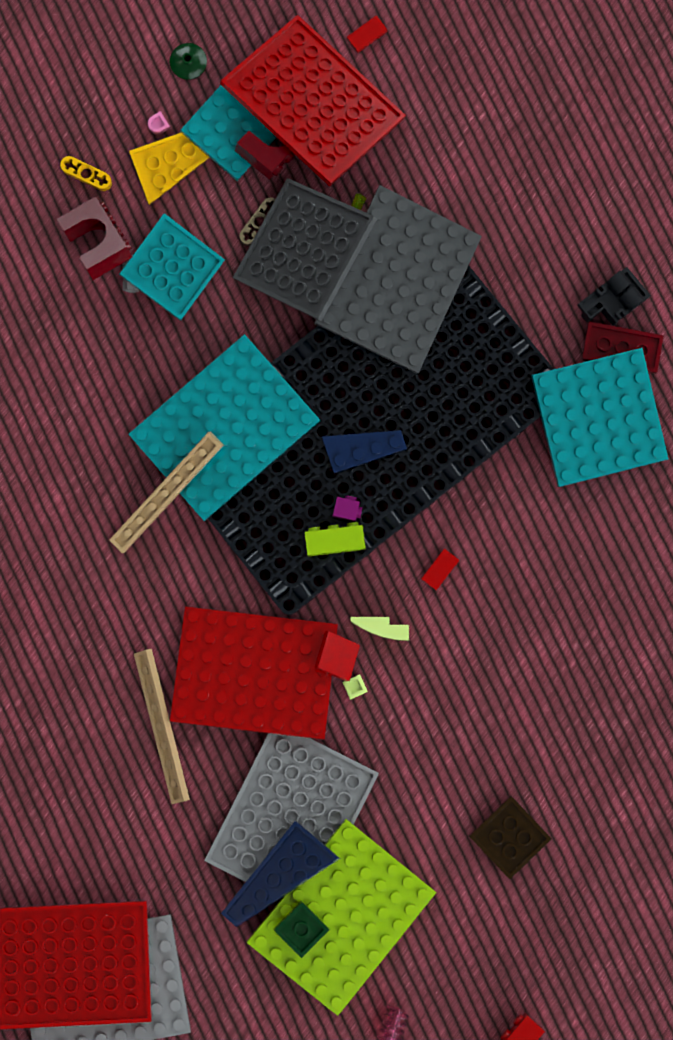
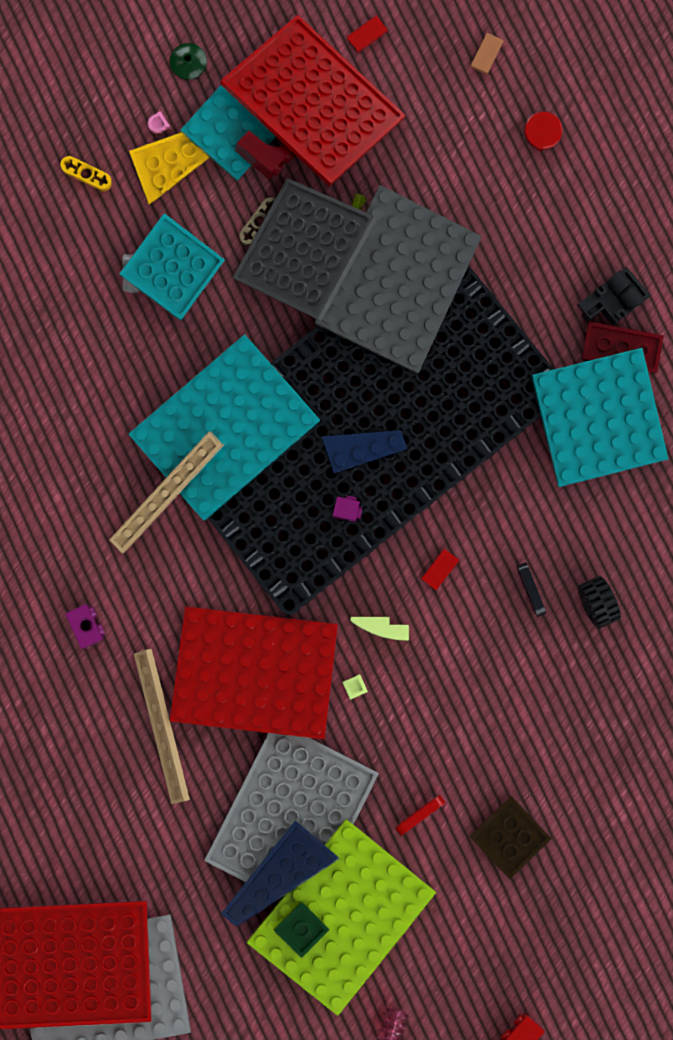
arch [57,196,132,280] -> none
lime brick [305,522,365,557] -> none
red tile [315,631,360,682] -> none
none -> magenta brick [65,604,106,649]
none -> red beam [395,794,446,836]
none -> nougat tile [471,33,504,75]
none -> black beam [516,562,546,617]
none -> red tile [524,111,563,151]
none -> black tyre [578,576,621,629]

